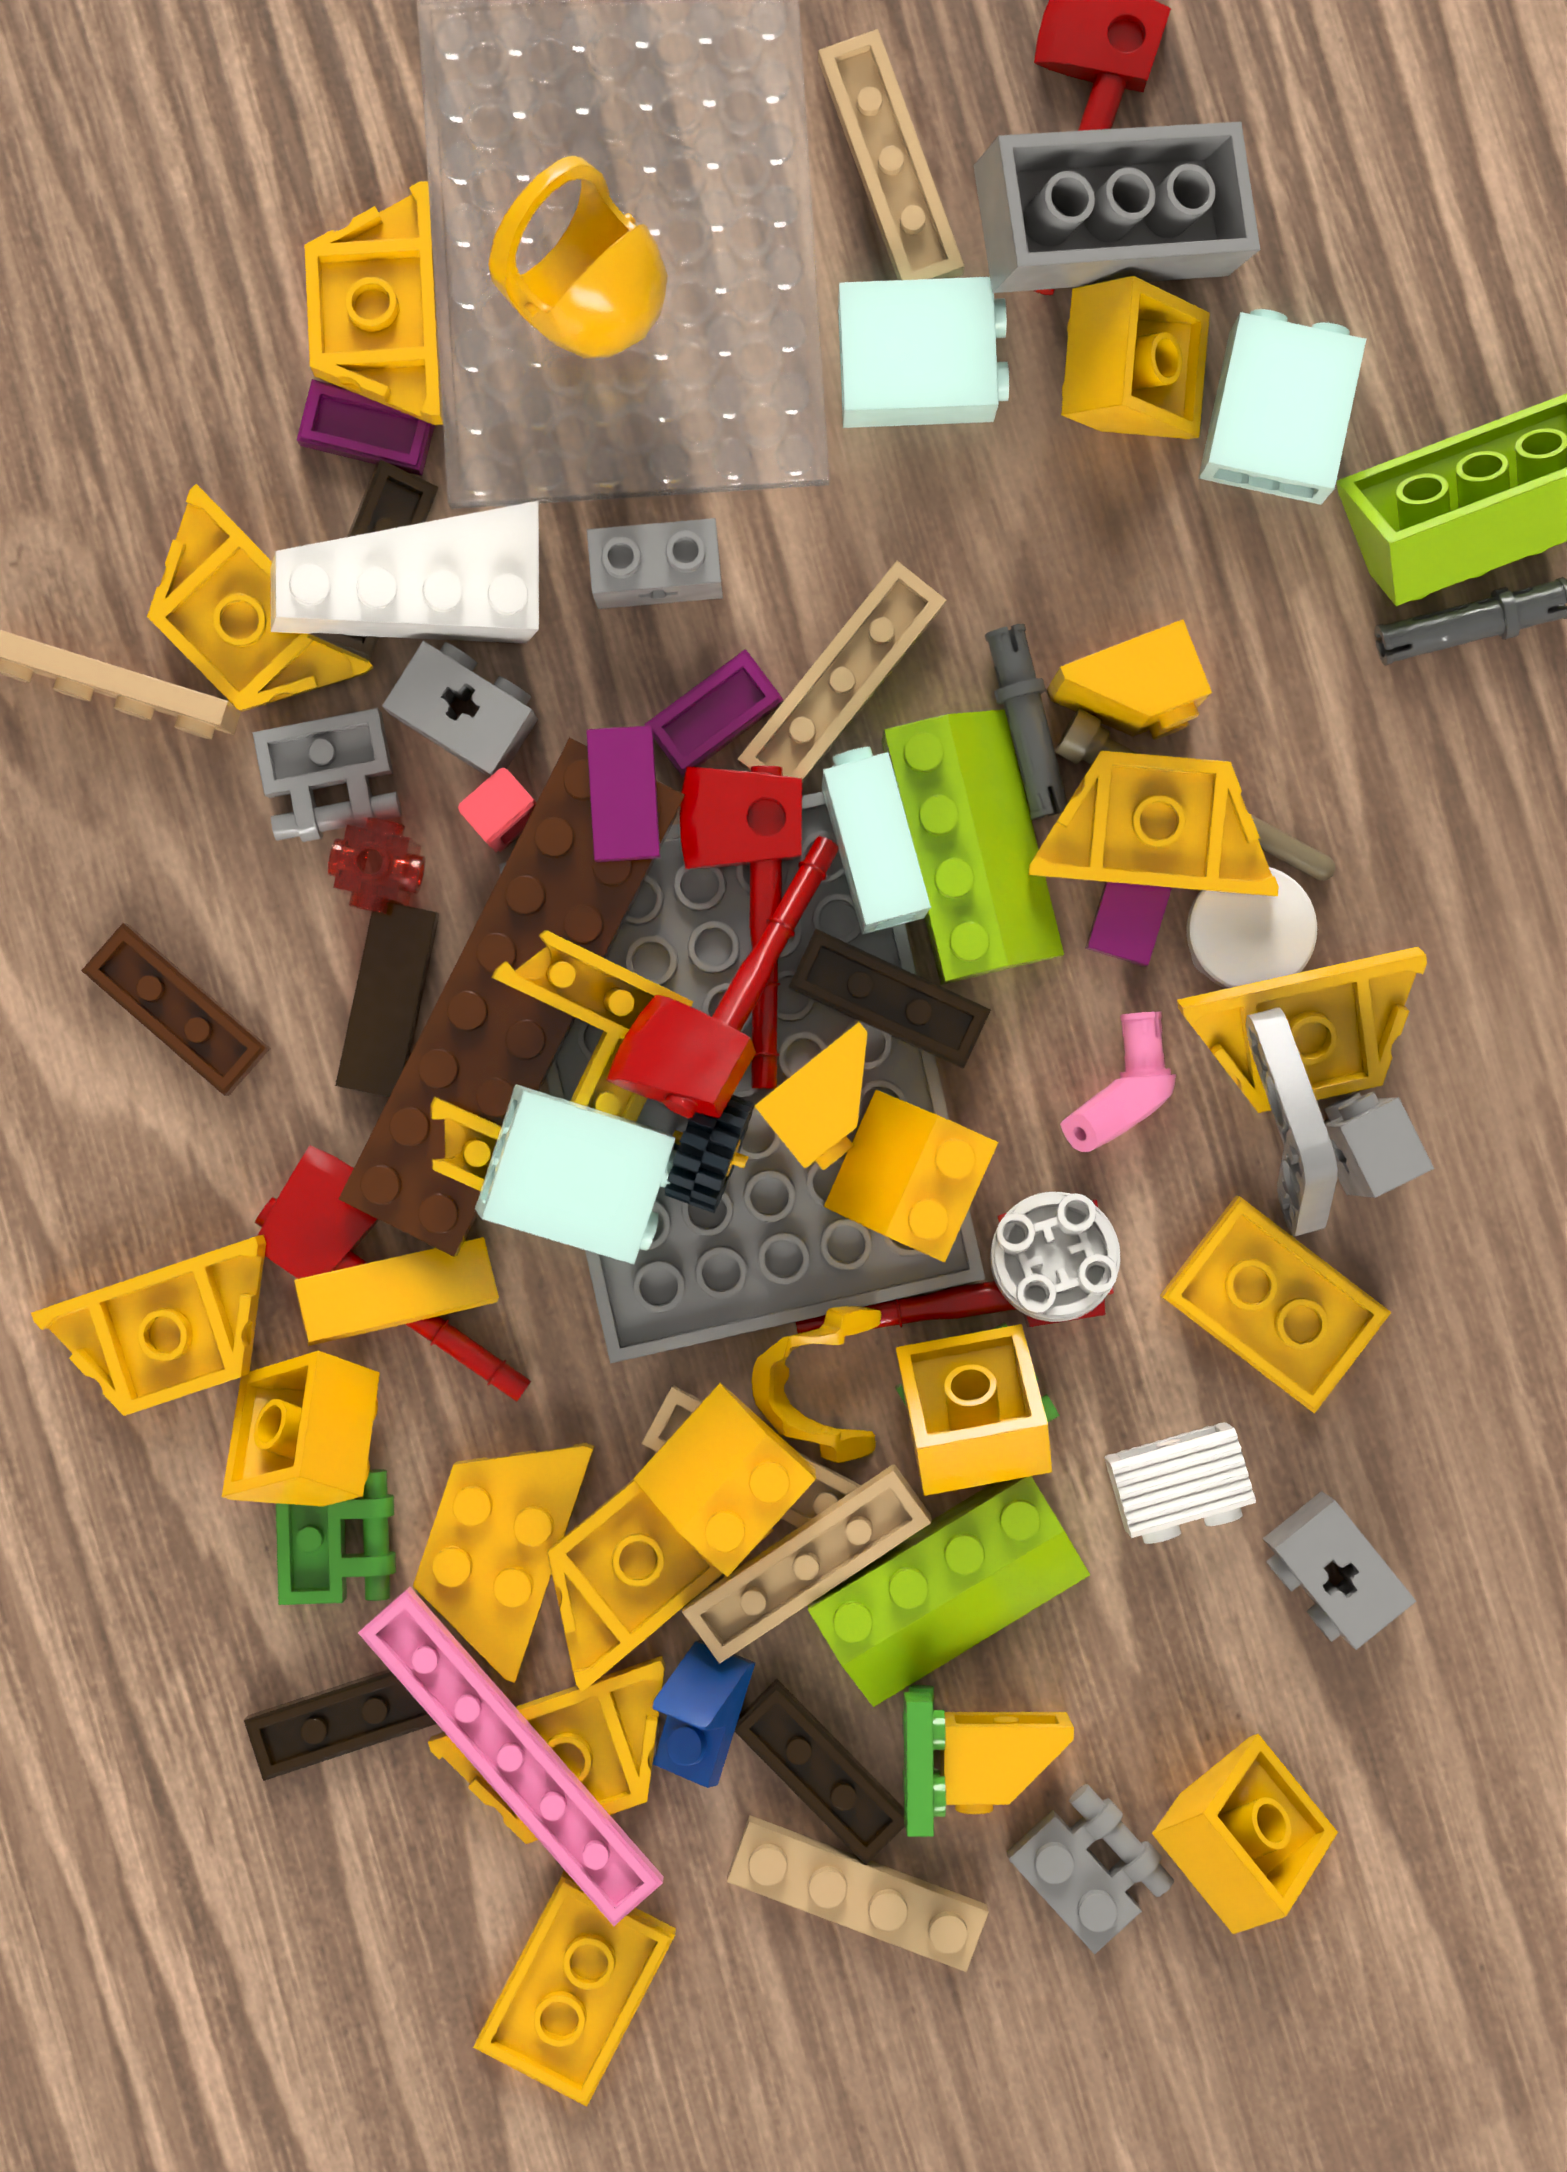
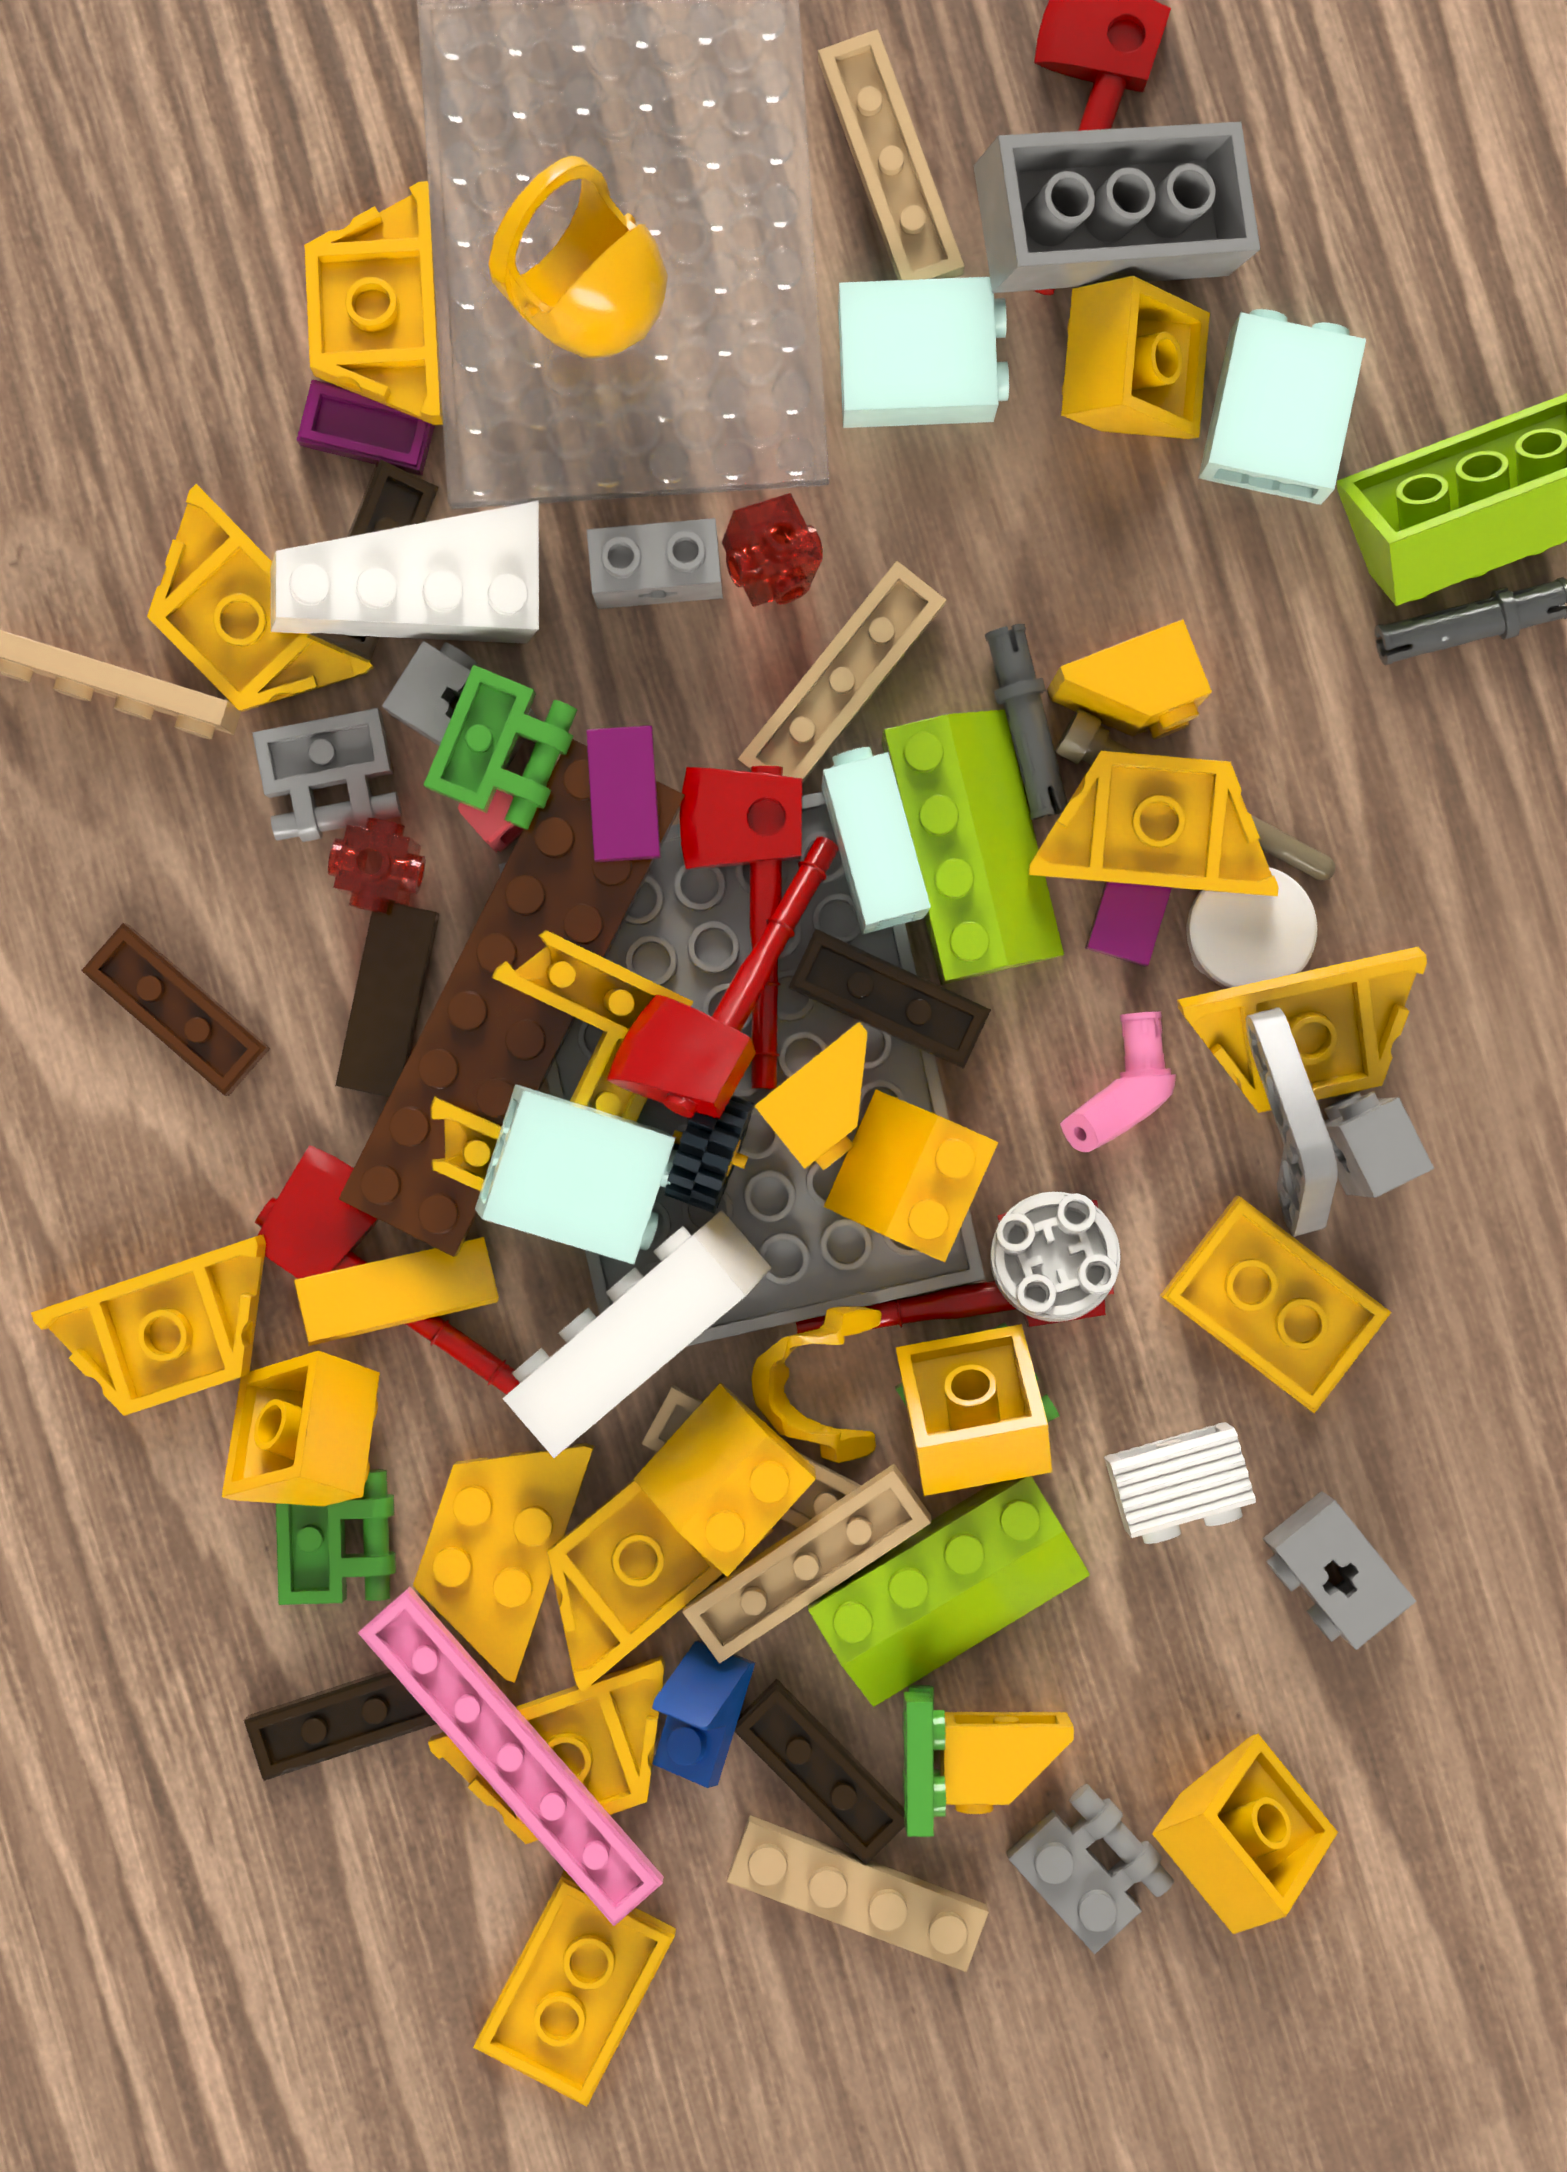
magenta tile [644,649,784,778] -> none
none -> bright green plate [423,665,577,830]
none -> white wedge [503,1210,772,1458]
none -> clear red brick [721,493,823,607]

